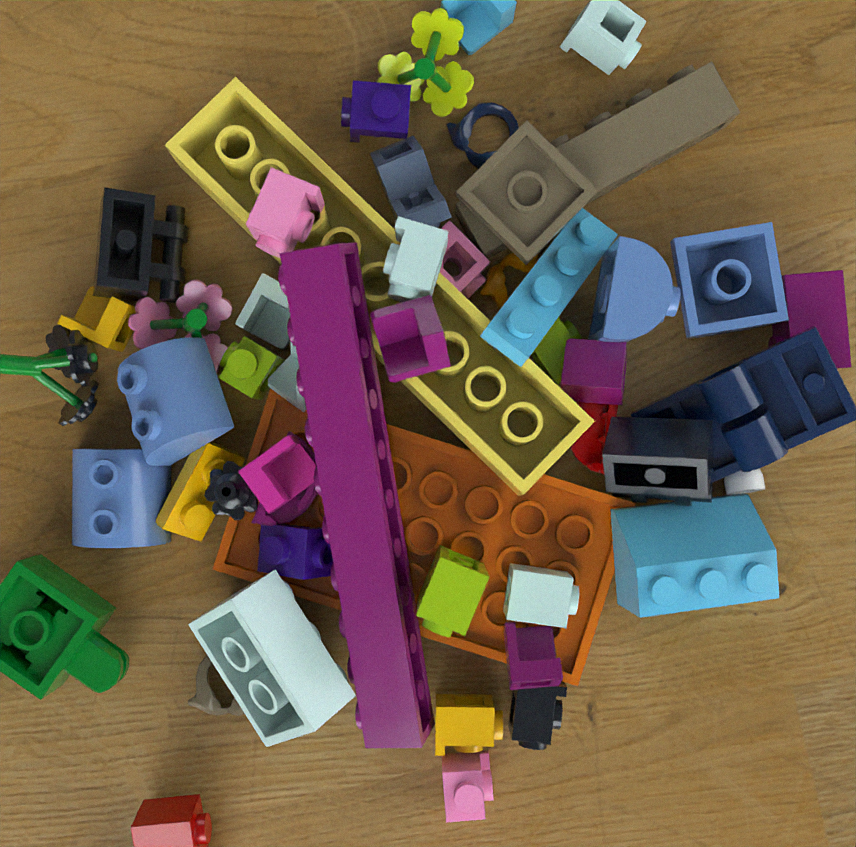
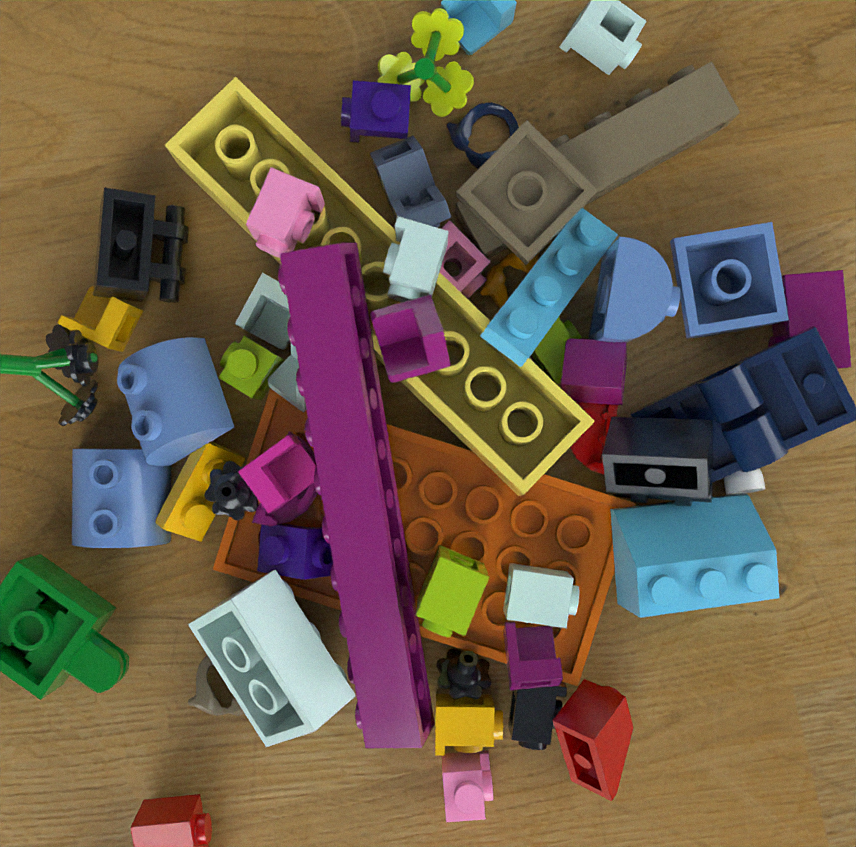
bright pink plant [128,279,233,373] -> none
none -> black plant [436,649,492,700]
none -> red slope [553,679,633,801]

